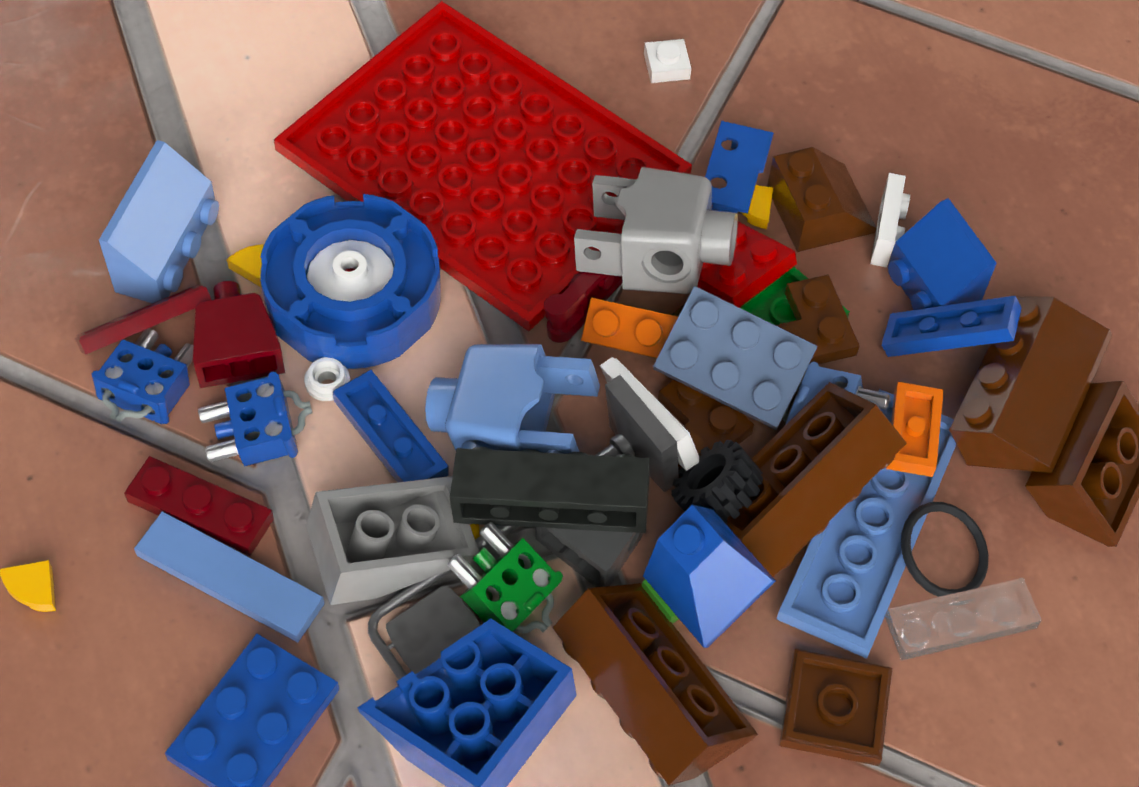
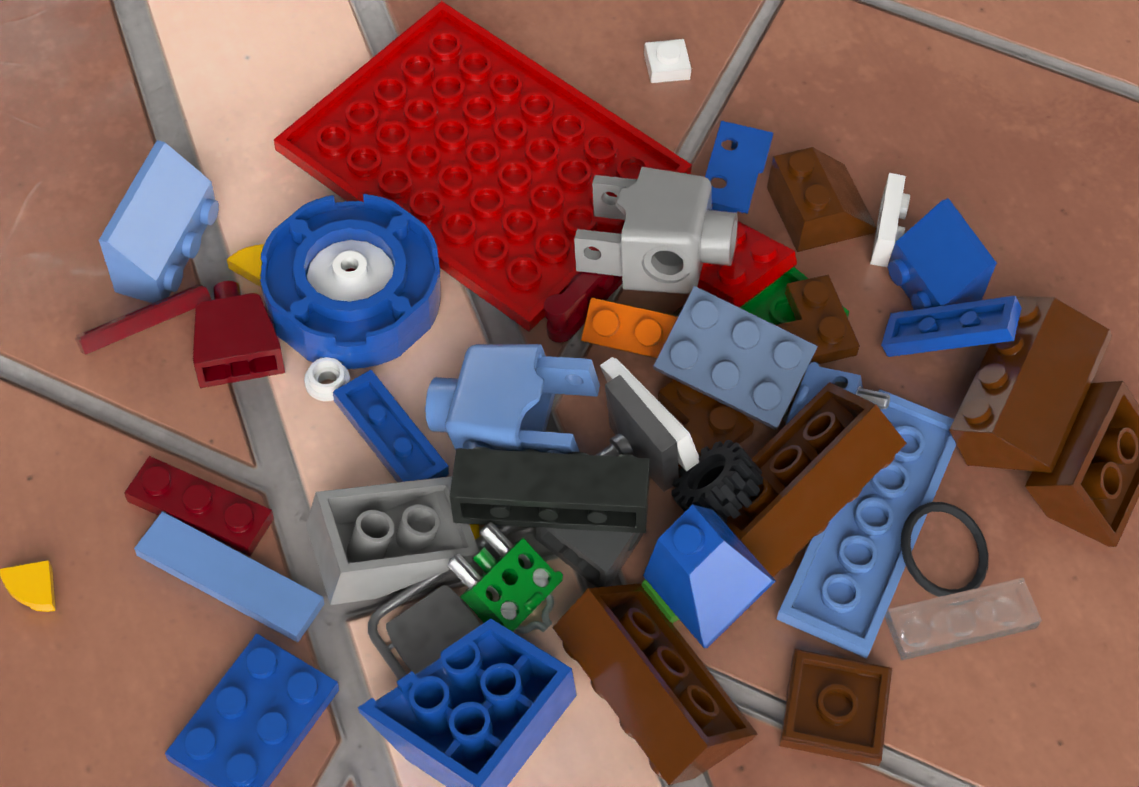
blue piece [92,328,193,424] -> none
blue piece [198,372,312,467] -> none
yellow tile [741,185,773,229] -> none
orange plate [886,382,943,477] -> none

